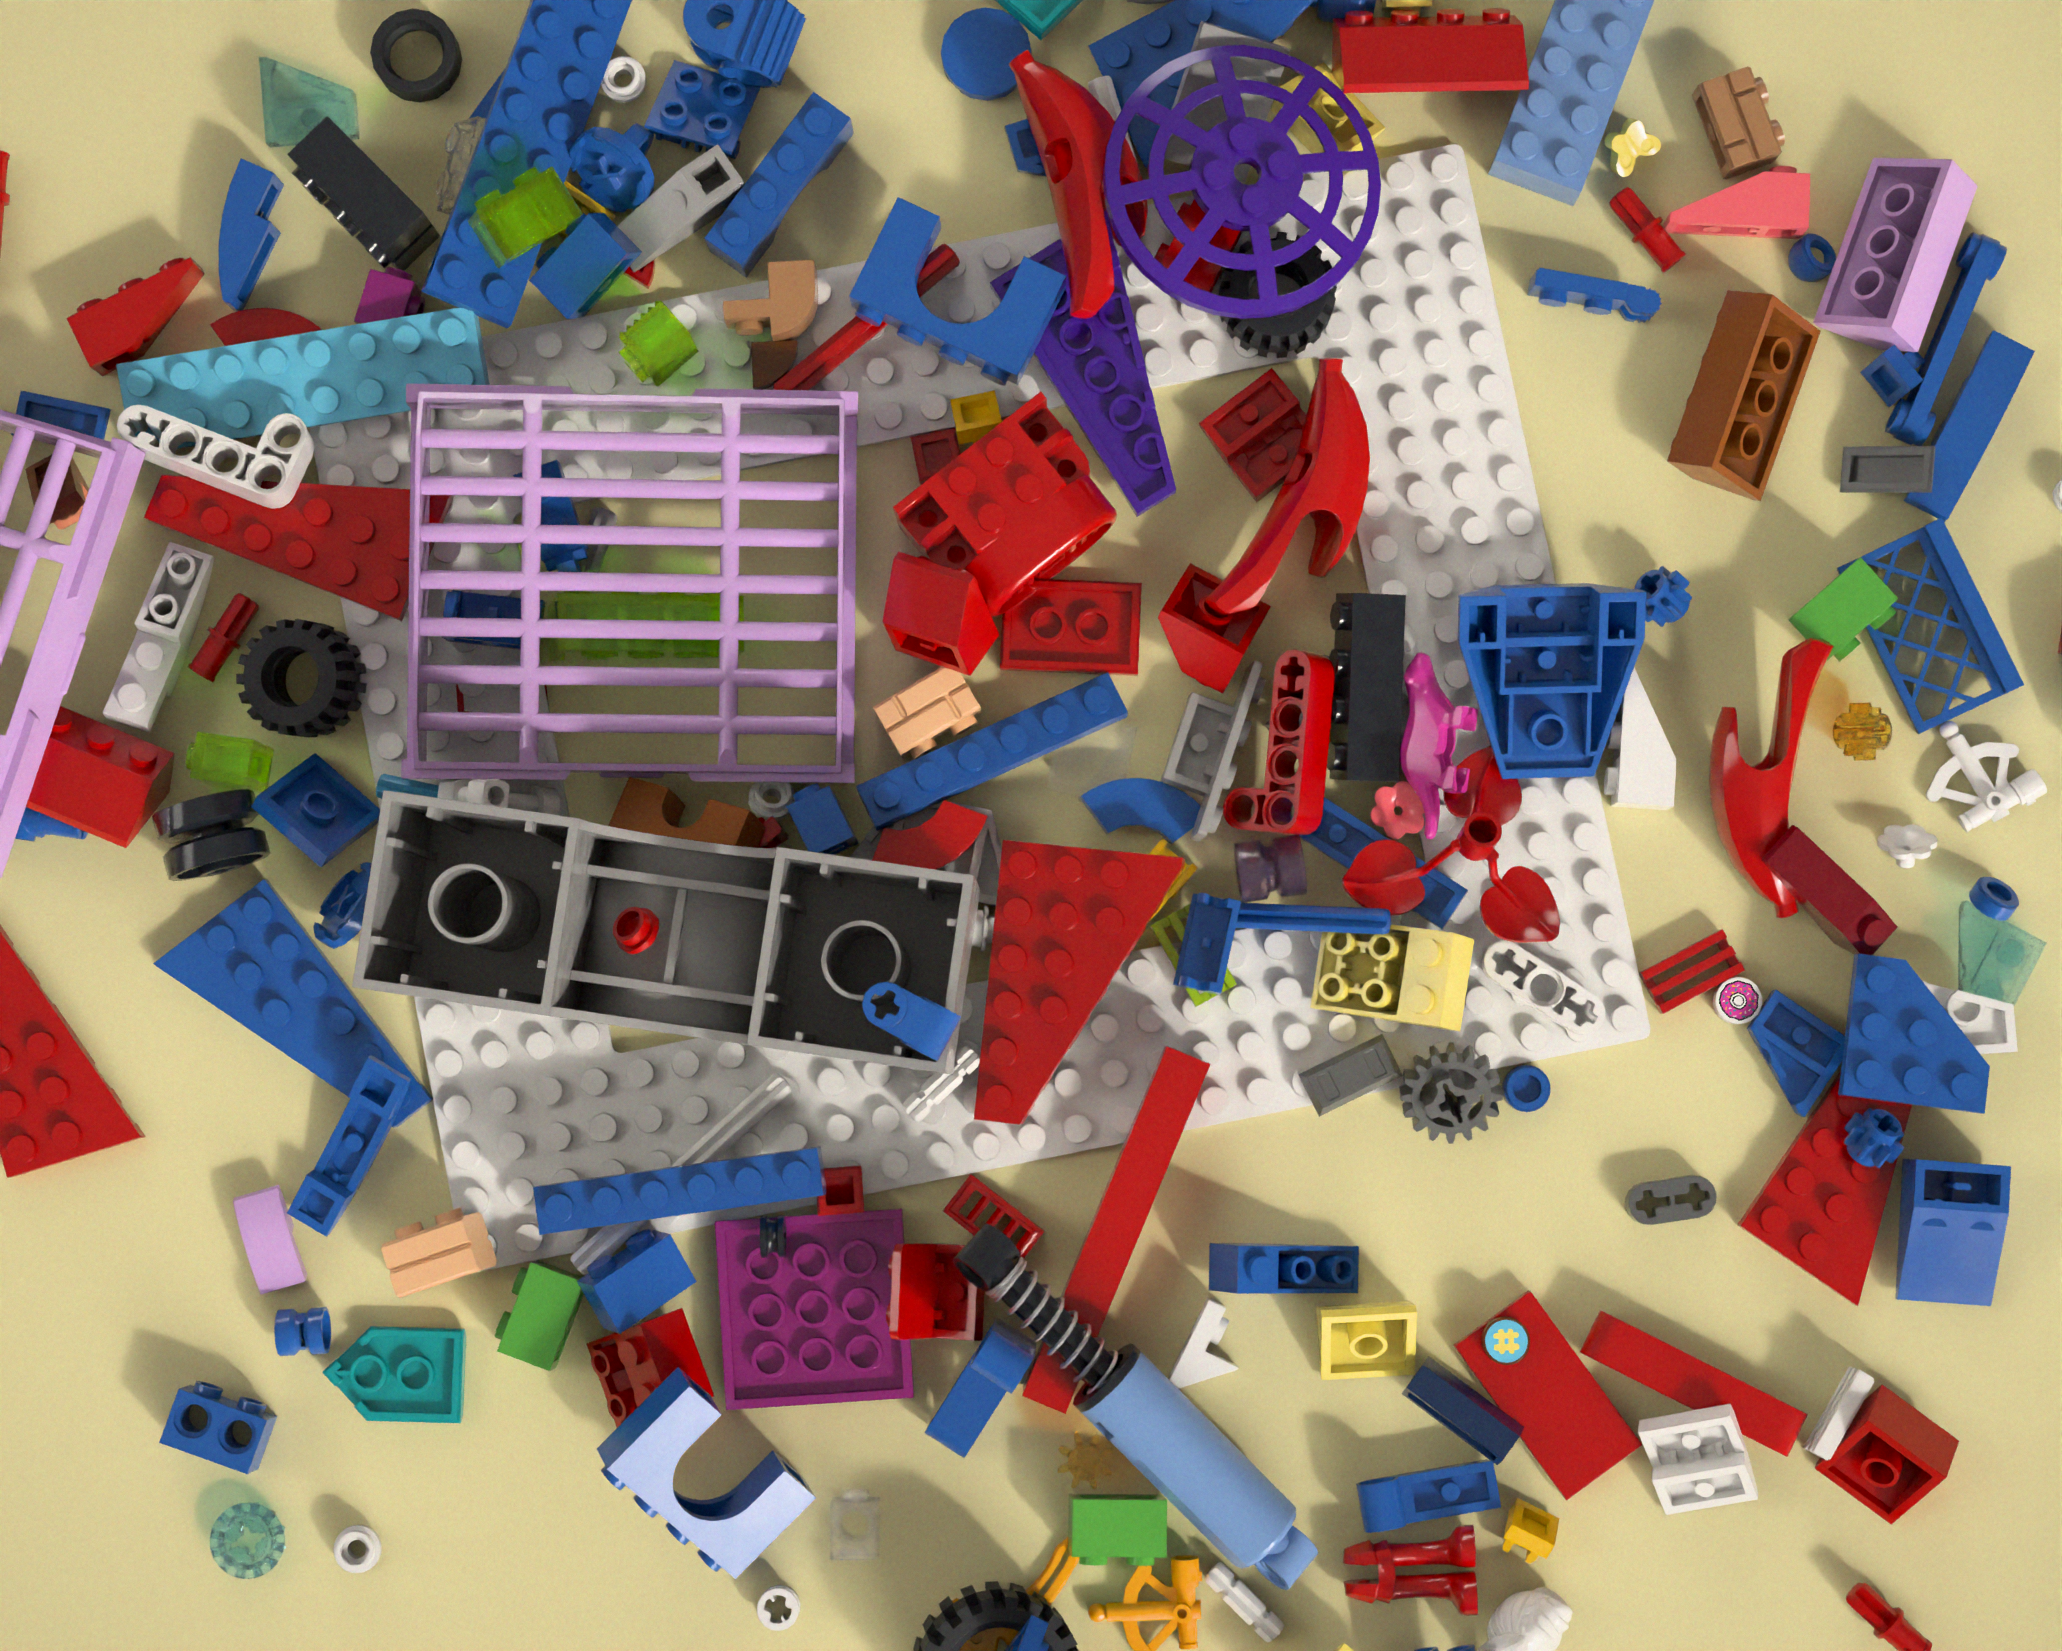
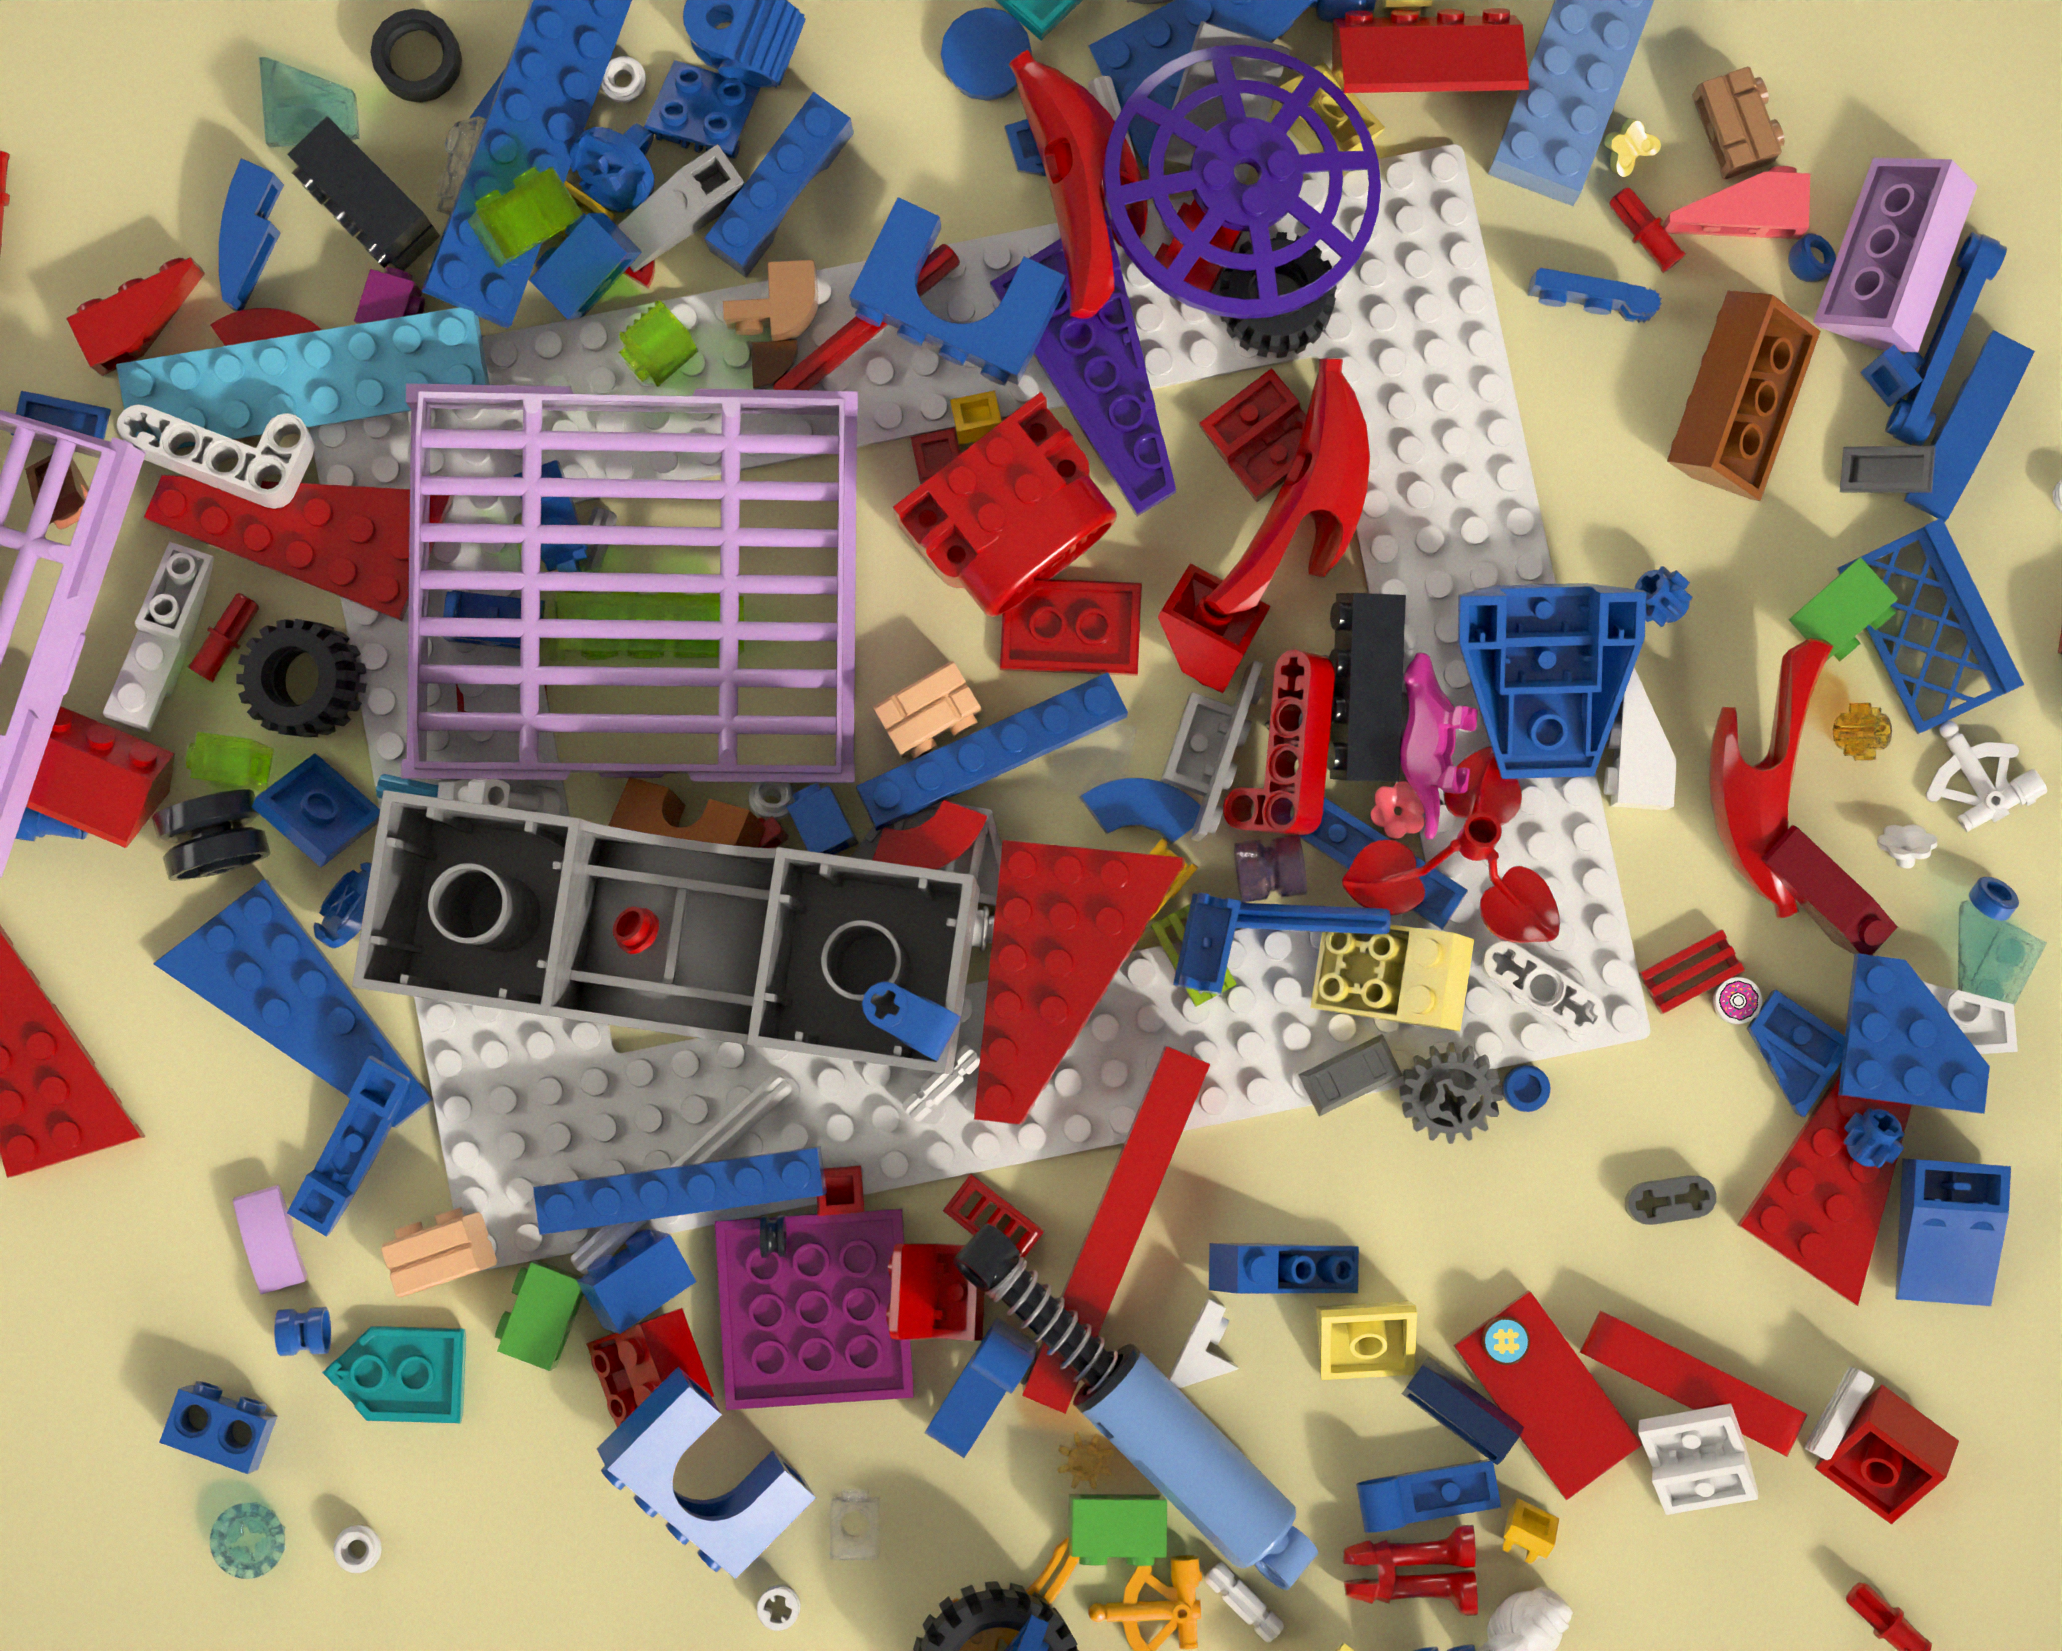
red slope [882,551,999,676] -> none

